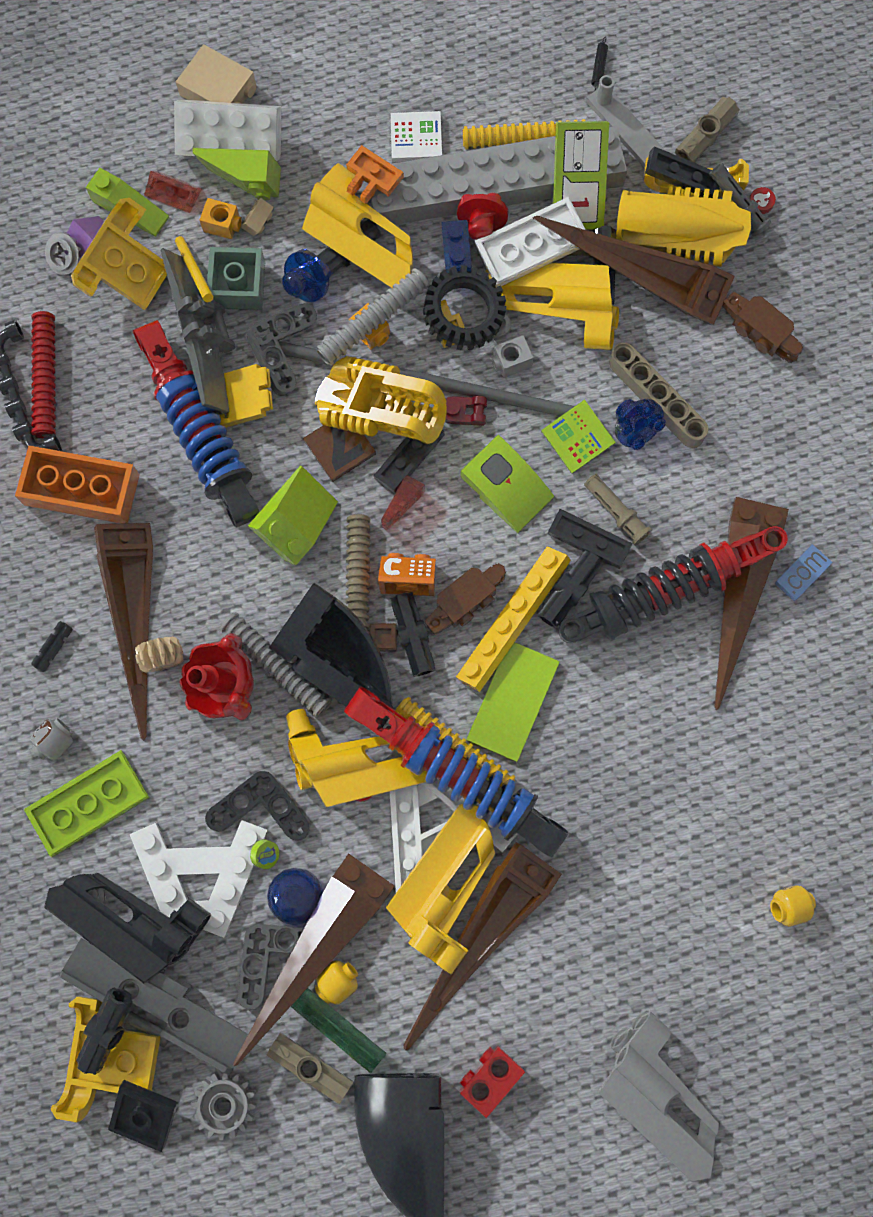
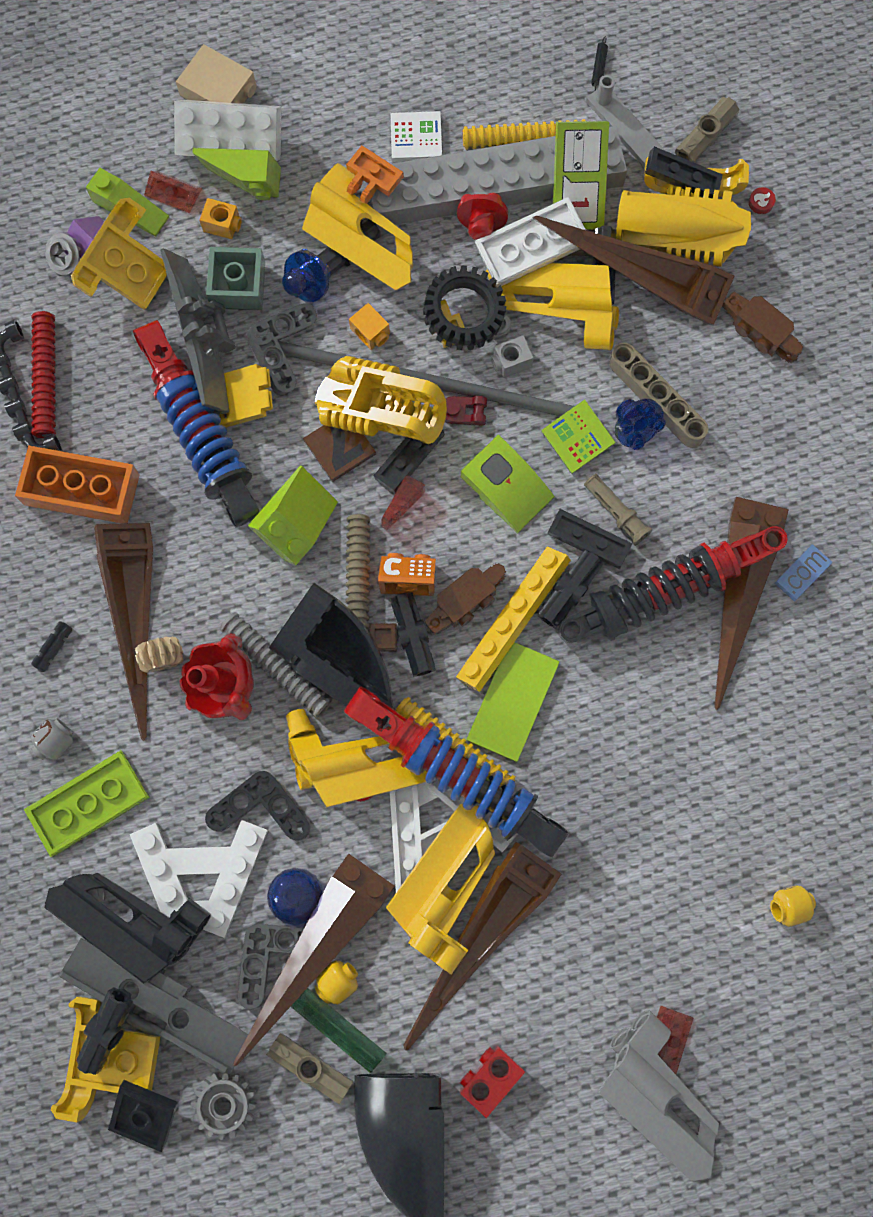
yellow bar [175,236,214,303] -> none
tan piece [240,198,274,236] -> none
lime tile [250,839,279,869] -> none
light grey piece [316,268,429,366] -> none
clear blue brick [441,220,472,273] -> none
dark grey pin [709,163,771,237] -> none
none -> clear red slope [657,1006,694,1074]

